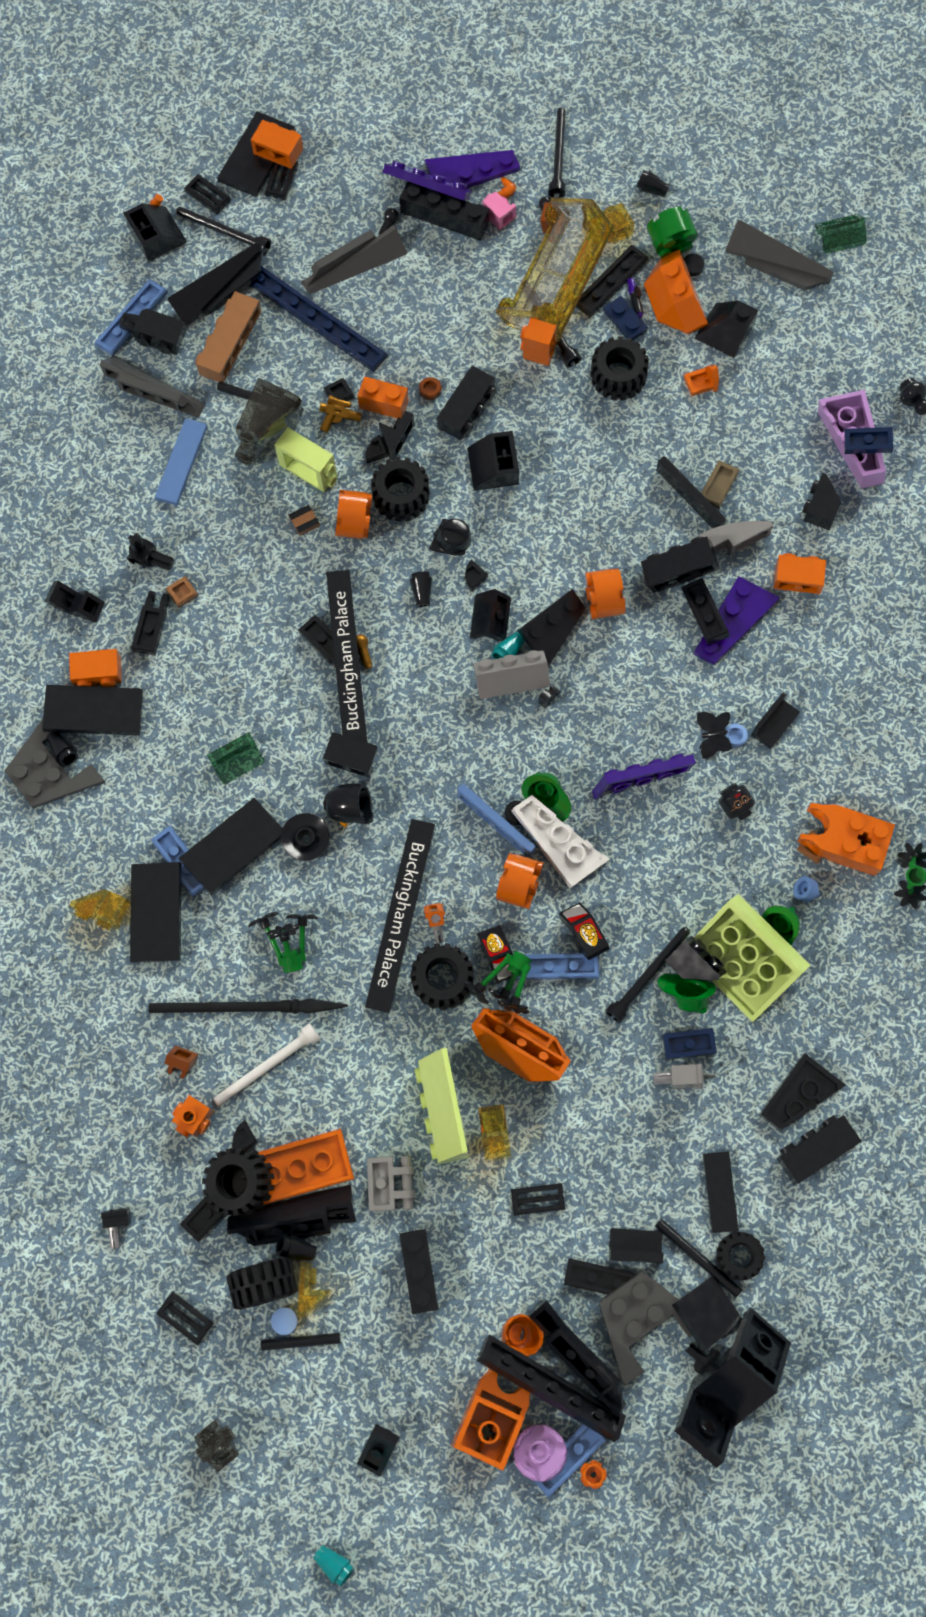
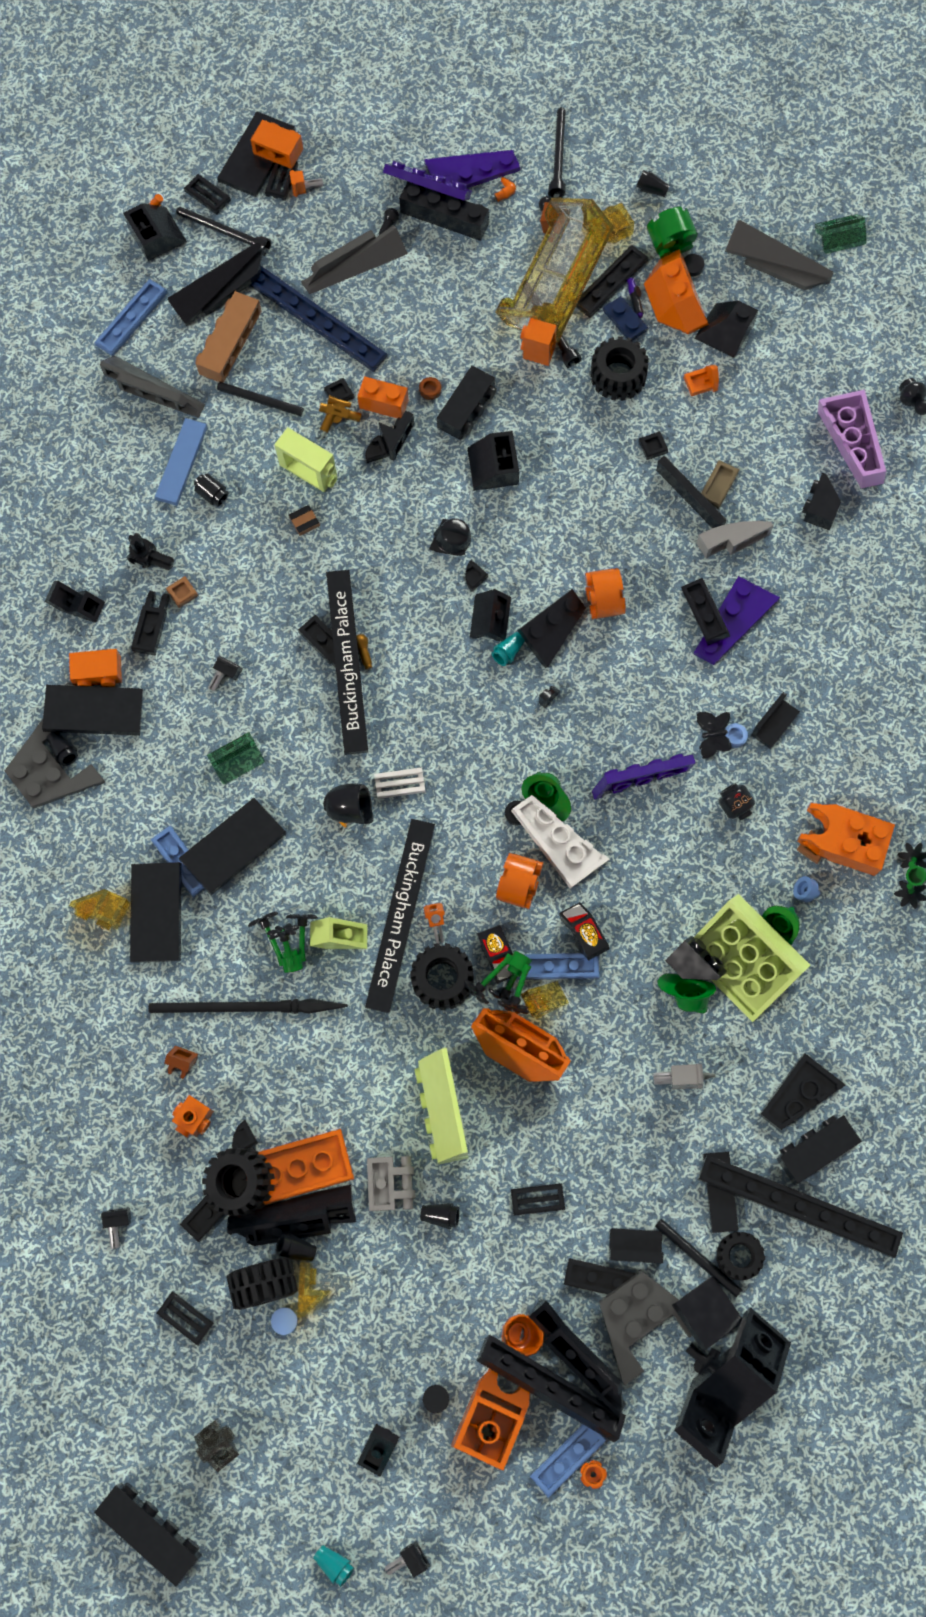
black hinge [119,309,186,355] -> none
white piece [213,1023,321,1106] -> none
clear smoke windscreen [235,378,302,466] -> none
black bar [261,1333,341,1351] -> none
black dish [281,813,330,861] -> none
black panel [323,732,378,778] -> none
orange brick [335,489,372,539] -> none
black tyre [371,457,430,522] -> none
black brick [399,1229,439,1315] -> none
black cone [409,571,432,607] -> none
medium blue tile [457,784,536,858] -> none
light grey brick [473,651,550,699] -> none
clear yellow slope [478,1104,511,1162] -> none
bright pink brick [482,191,516,230] -> none
lavender tile [513,1424,567,1482] -> none
black piece [605,927,690,1024] -> none
black brick [641,536,720,593] -> none
dark blue plate [662,1028,717,1060] -> none
orange brick [773,553,826,594] -> none
dark blue plate [844,427,893,454] -> none
none -> black brick [94,1482,202,1587]
none -> black brick [194,473,229,507]
none -> black piece [208,655,243,691]
none -> orange piece [289,170,323,197]
none -> yellowish green slope [310,917,367,949]
none -> white tile [374,767,425,799]
none -> black piece [385,1541,430,1578]
none -> black cone [420,1203,460,1230]
none -> black tile [423,1385,449,1413]
none -> clear yellow slope [521,981,569,1019]
none -> black tile [638,431,668,460]
none -> black tile [697,1155,903,1258]

